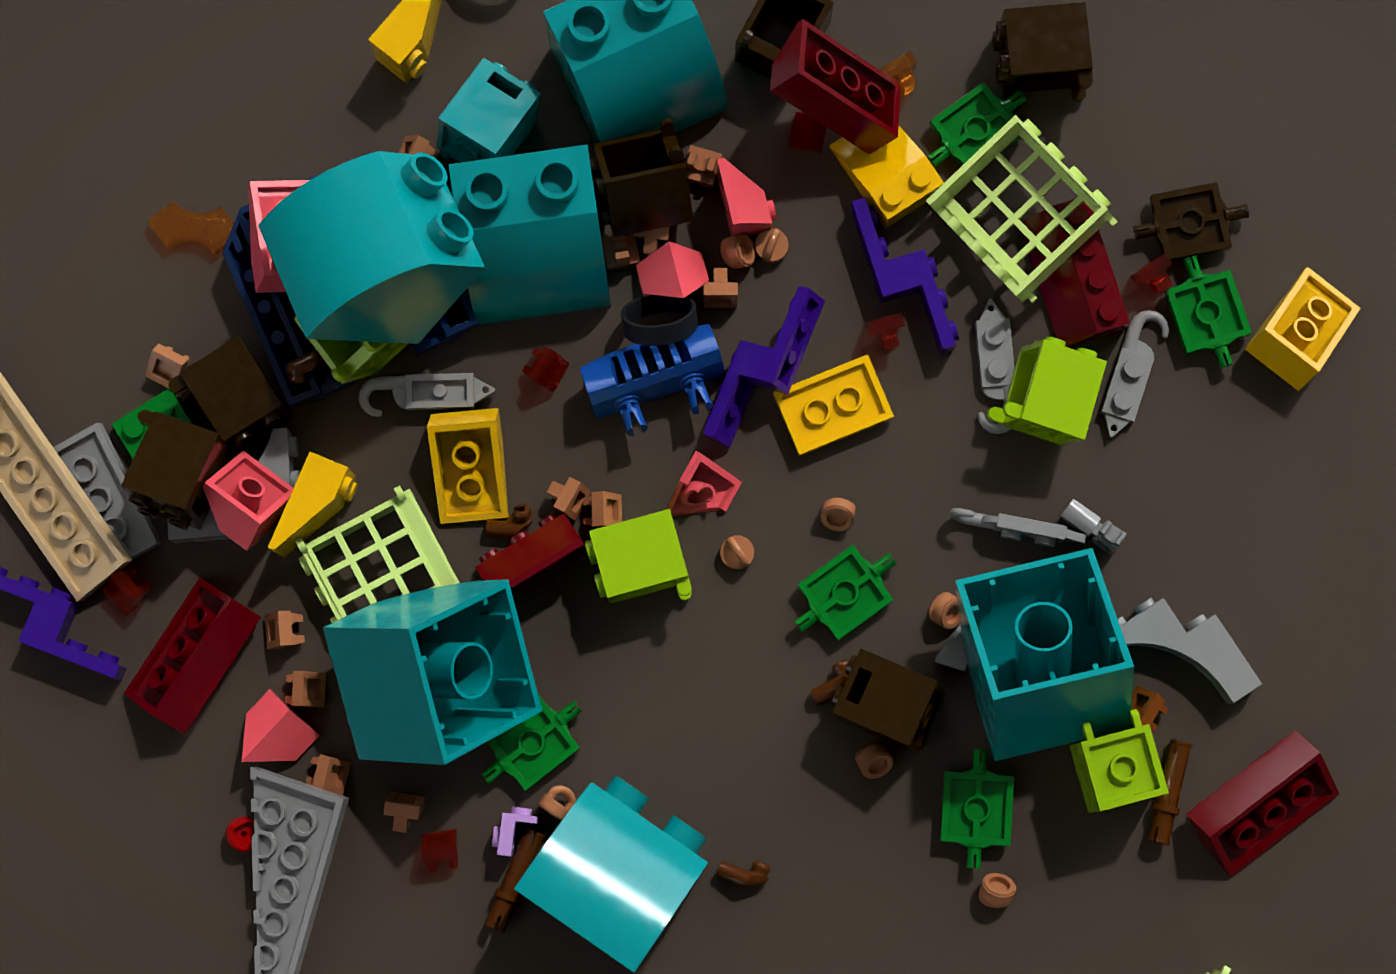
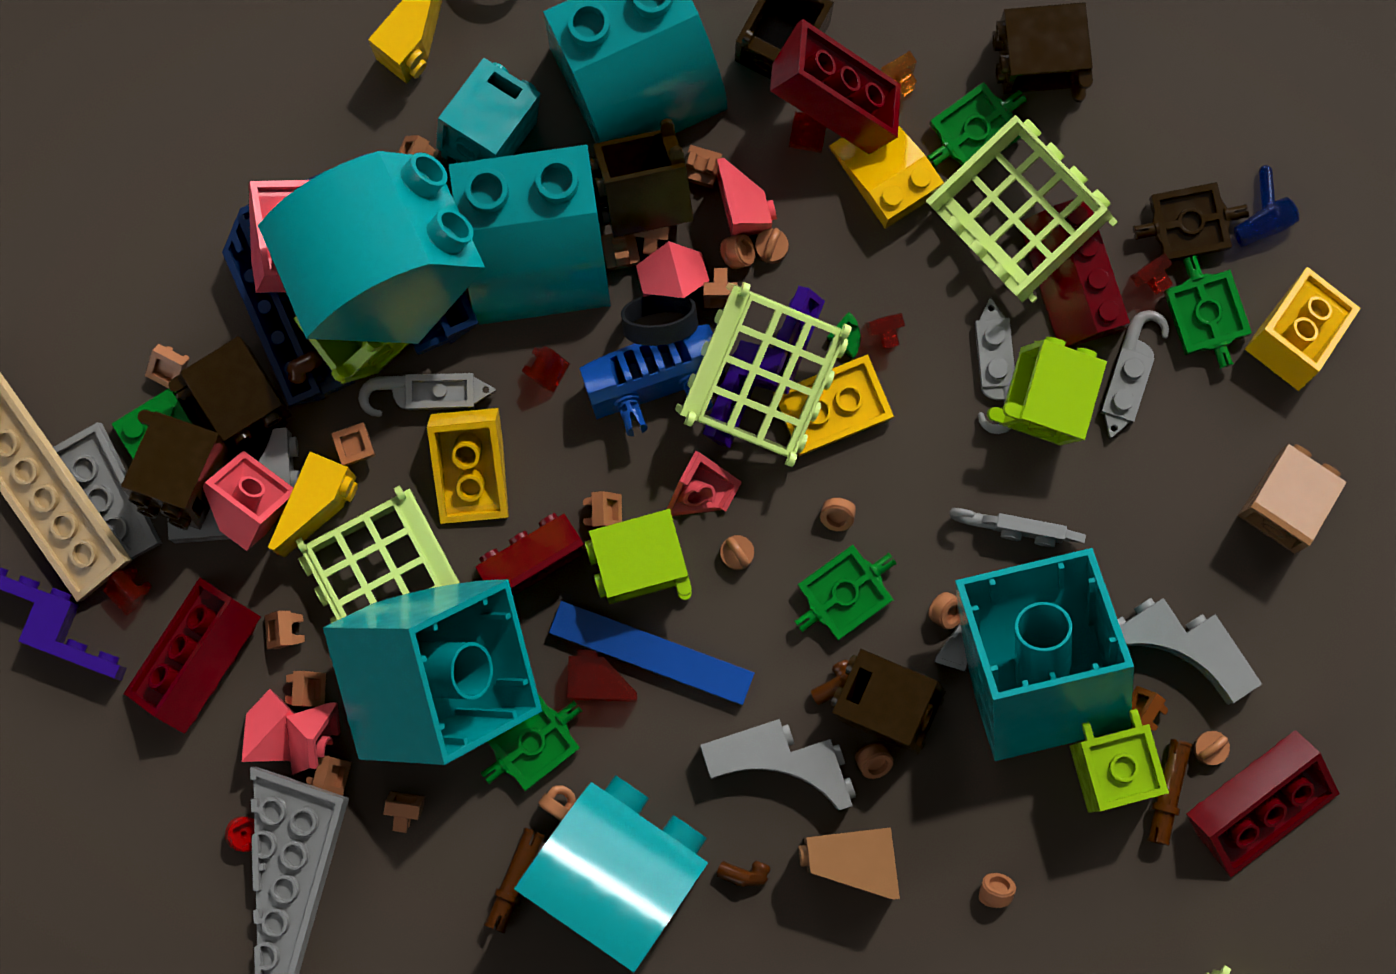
clear orange tile [147,201,234,255] -> none
clear red tile [421,829,458,872] -> none
reddish brown arm [486,503,533,538] -> none
lavender bracket [492,807,539,856] -> none
nougat tile [546,477,591,521] -> none
dark purple bracket [850,197,959,355] -> none
green plate [939,749,1014,869] -> none
light grey bar [1059,499,1128,554] -> none
none -> coral slope [286,702,340,775]
none -> nougat tile [331,422,376,466]
none -> blue tile [549,601,755,706]
none -> clear red slope [567,650,638,702]
none -> yellowish green window [675,282,852,467]
none -> light grey arch [700,719,856,811]
none -> medium nougat slope [798,828,900,900]
none -> green tile [827,312,861,360]
none -> nougat tile [1193,731,1230,766]
none -> clear blue piece [1234,165,1299,247]
none -> slope [1237,444,1347,554]

